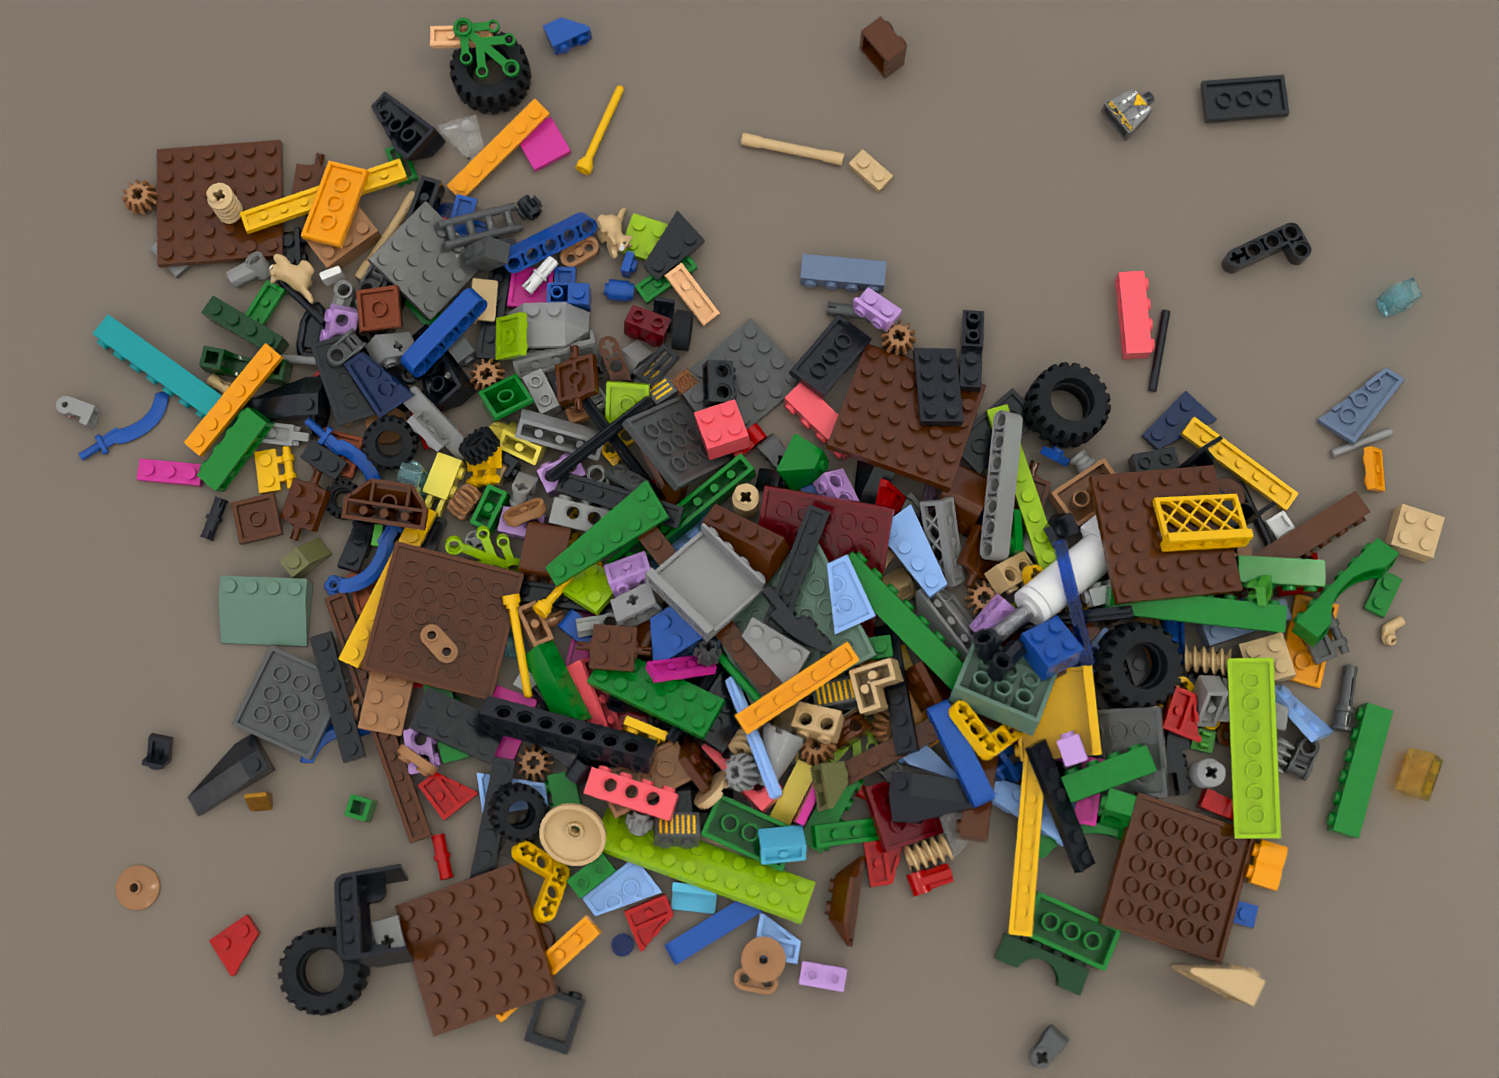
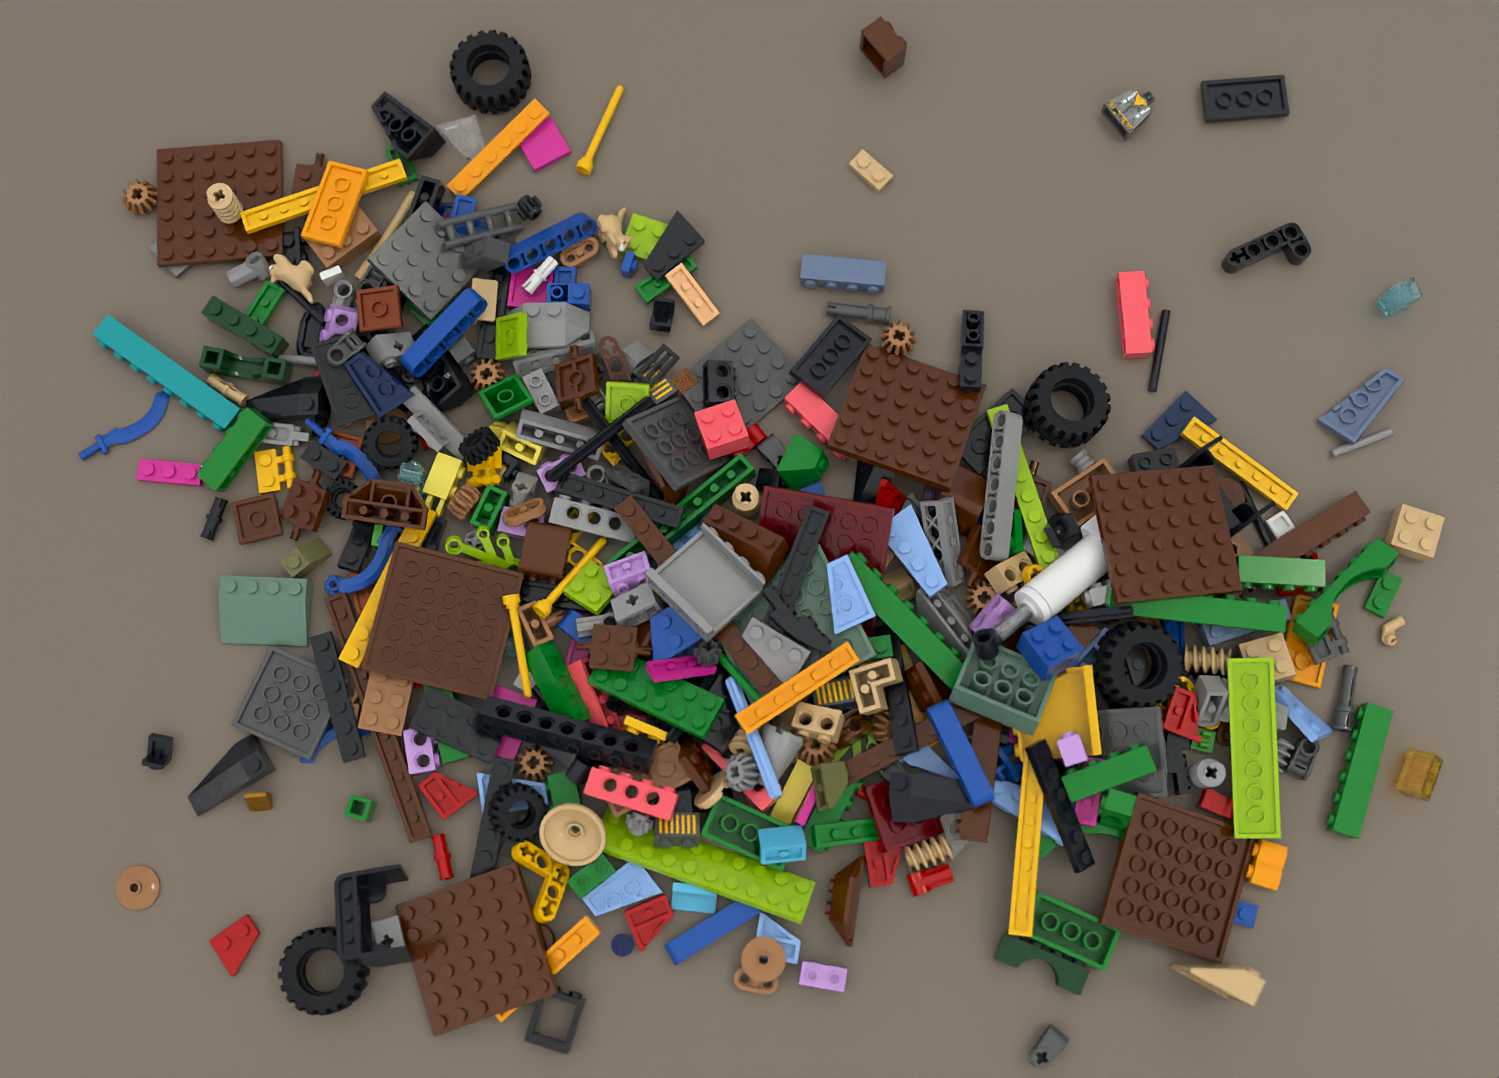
light grey leg [56,396,102,430] -> none
light orange plate [184,343,284,457] -> none
medium nougat plate [397,744,438,777] -> none
medium nougat plate [420,624,458,664] -> none
light nougat tile [430,24,494,49] -> none
green plant [453,18,520,79] -> none
blue slope [543,17,592,55] -> none
green wing [545,480,670,587] -> none
blue brick [604,279,634,302] -> none
dark red bracket [624,305,671,347] -> none
black tyre [671,309,693,351] -> none
tan piece [741,133,844,166] -> none
lavender brick [813,468,859,501] -> none
lavender bracket [853,287,902,332] -> none
black plate [912,348,964,426] -> none
yellow beam [948,700,1024,760] -> none
black piece [987,639,1027,682] -> none
blue plate [1040,446,1070,467] -> none
clear blue axle [1053,539,1095,666] -> none
yellow fence [1152,494,1254,552] -> none
bright green tile [1247,575,1273,606] -> none
light orange plate [1362,446,1385,493] -> none

